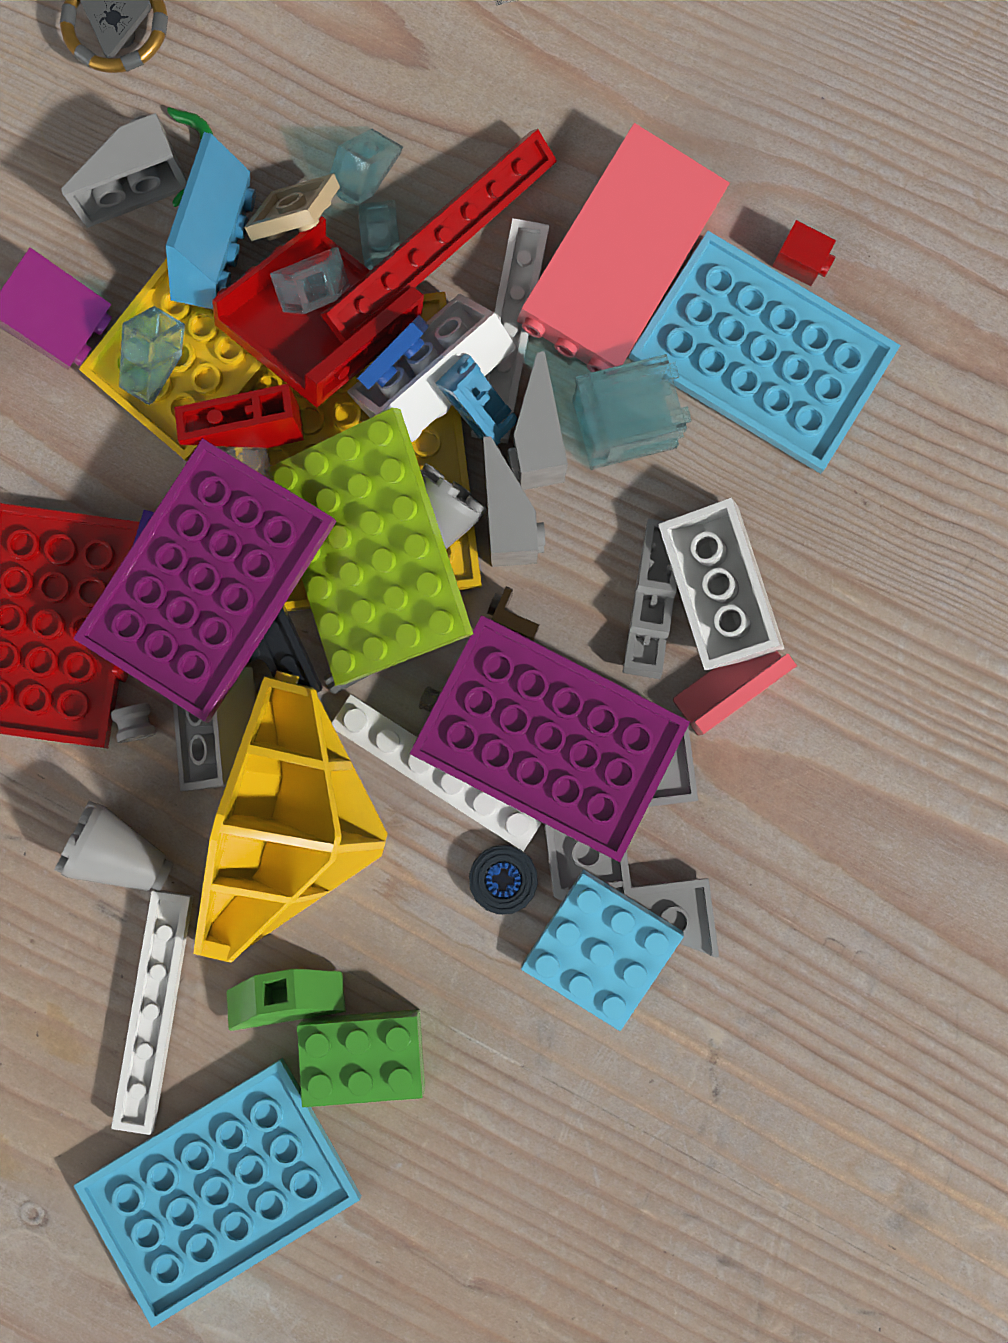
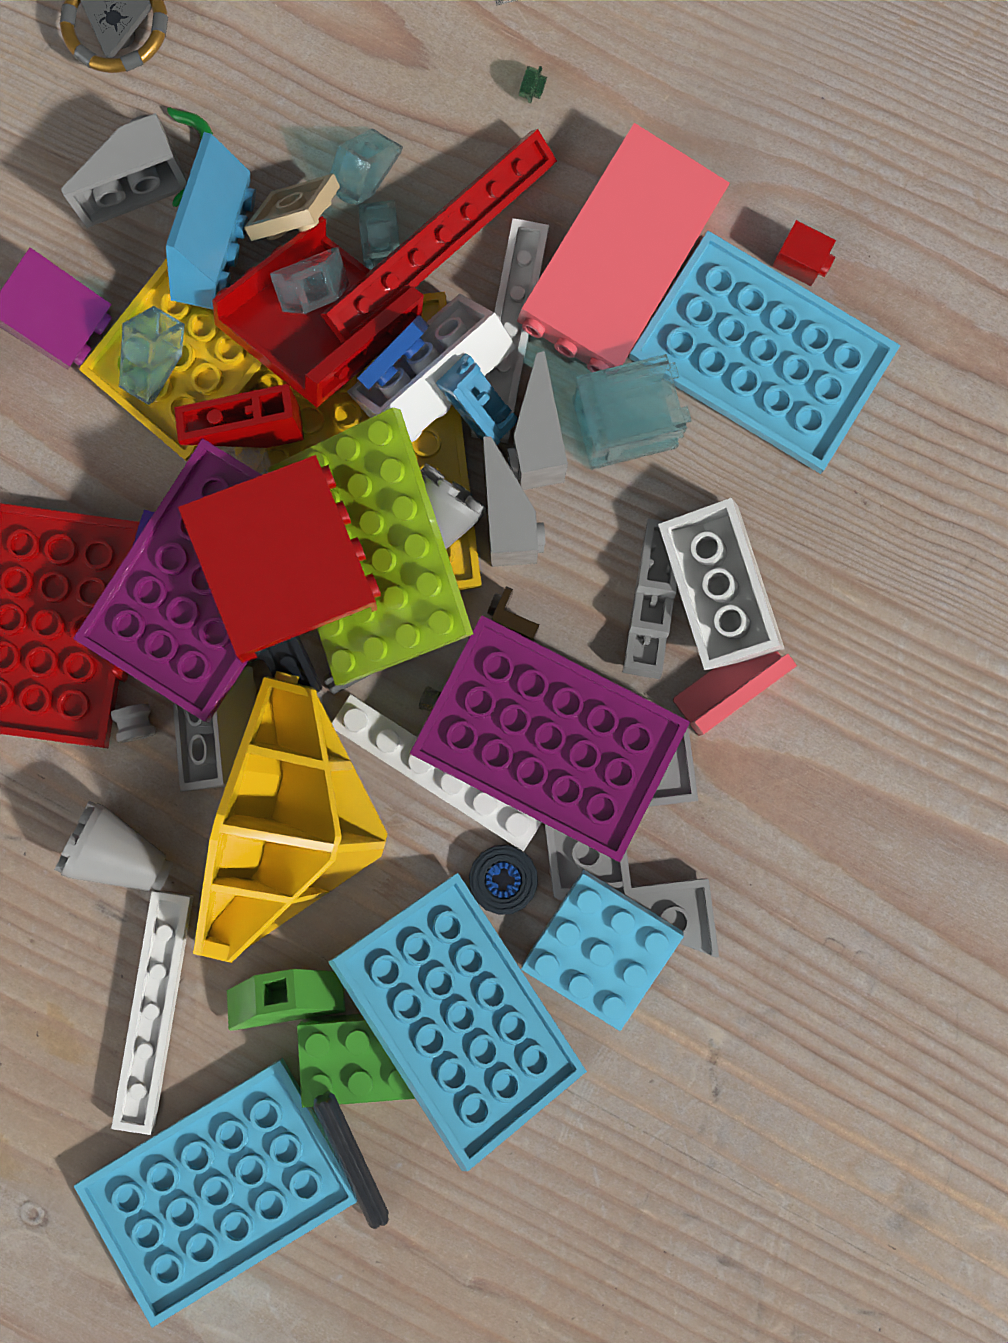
none -> red panel [178,455,381,663]
none -> black axle [314,1092,389,1229]
none -> medium azure plate [328,873,587,1171]
none -> clear green plate [518,66,548,103]

